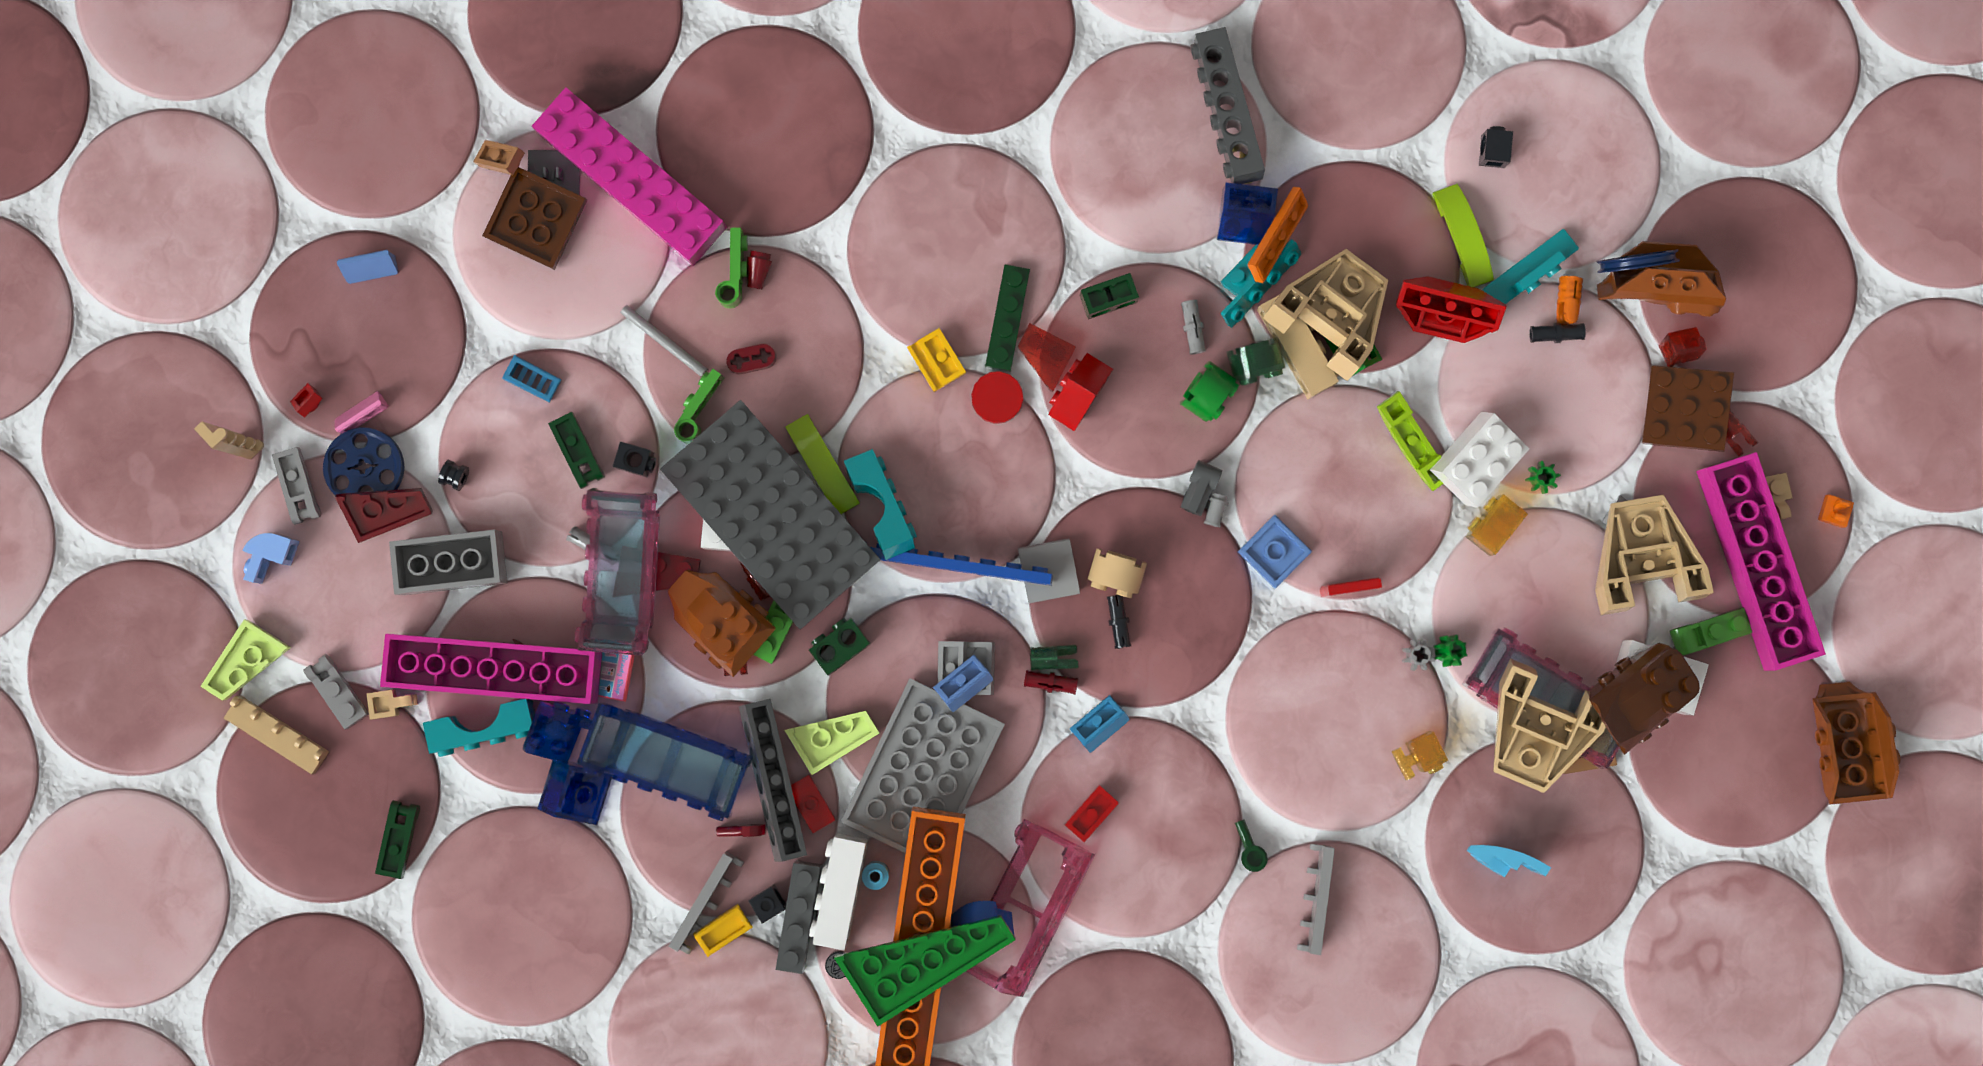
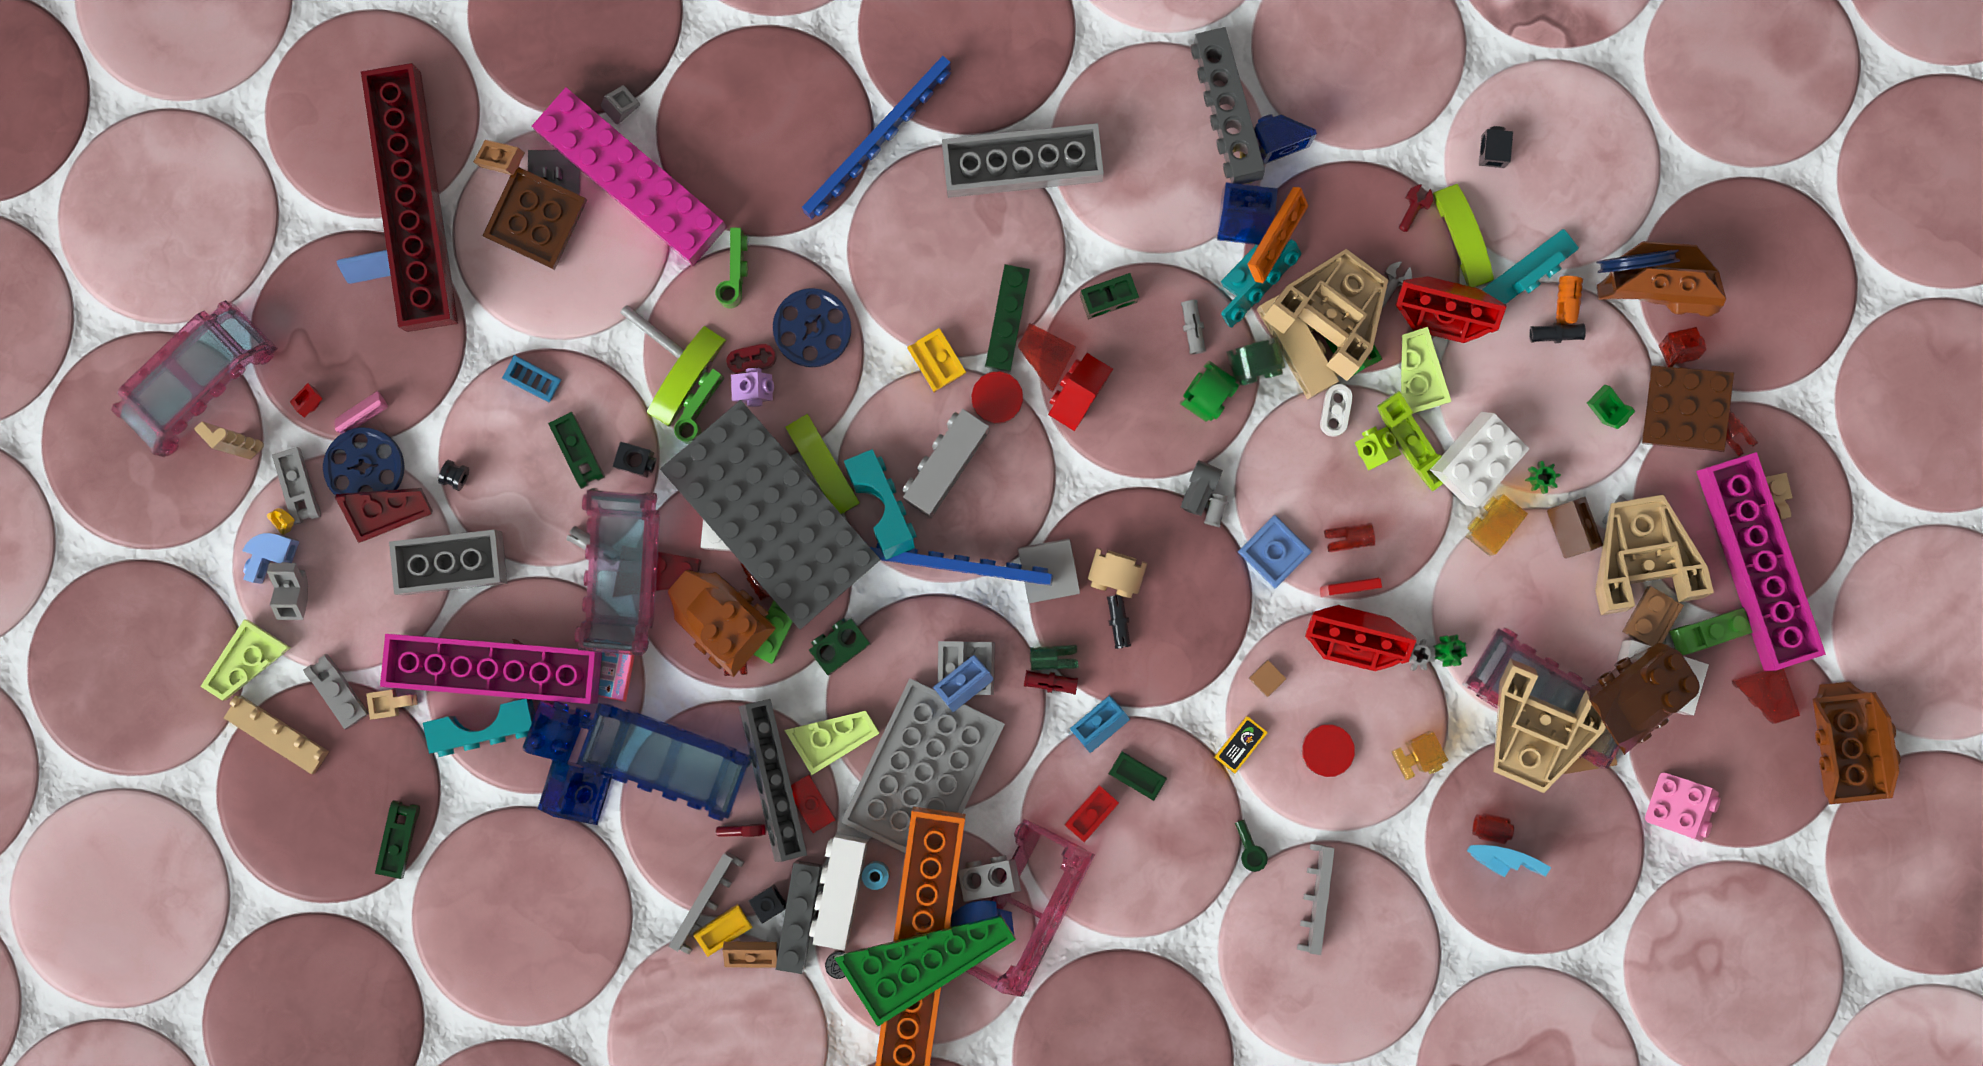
dark red cone [747,250,772,290] -> none
orange tile [1818,495,1854,528] -> none
none -> windscreen [111,300,278,457]
none -> yellow tile [267,508,295,535]
none -> light grey brick [267,562,308,620]
none -> dark red brick [361,63,458,332]
none -> light grey slope [601,85,640,124]
none -> lime slope [647,326,726,427]
none -> medium nougat plate [723,941,778,968]
none -> lavender brick [731,368,774,407]
none -> dark blue wedge [773,288,851,367]
none -> blue plate [802,56,951,220]
none -> light grey brick [902,409,989,518]
none -> light grey brick [942,123,1104,198]
none -> light grey brick [958,855,1021,902]
none -> dark green tile [1108,751,1167,801]
none -> tile [1214,716,1268,774]
none -> medium nougat tile [1249,660,1286,697]
none -> clear blue slope [1254,114,1317,164]
none -> red tile [1301,724,1355,777]
none -> red wedge [1305,605,1417,671]
none -> white plate [1320,384,1352,437]
none -> clear red hinge [1324,523,1375,552]
none -> lime brick [1354,426,1402,471]
none -> light grey bar [1382,262,1412,308]
none -> dark red bar [1399,184,1433,232]
none -> yellowish green wing [1401,327,1452,415]
none -> clear red brick [1472,813,1514,844]
none -> reddish brown panel [1547,496,1603,559]
none -> green bracket [1587,384,1635,429]
none -> medium nougat plate [1622,586,1684,646]
none -> bright pink bracket [1645,773,1721,842]
none -> clear red wing [1732,668,1800,724]

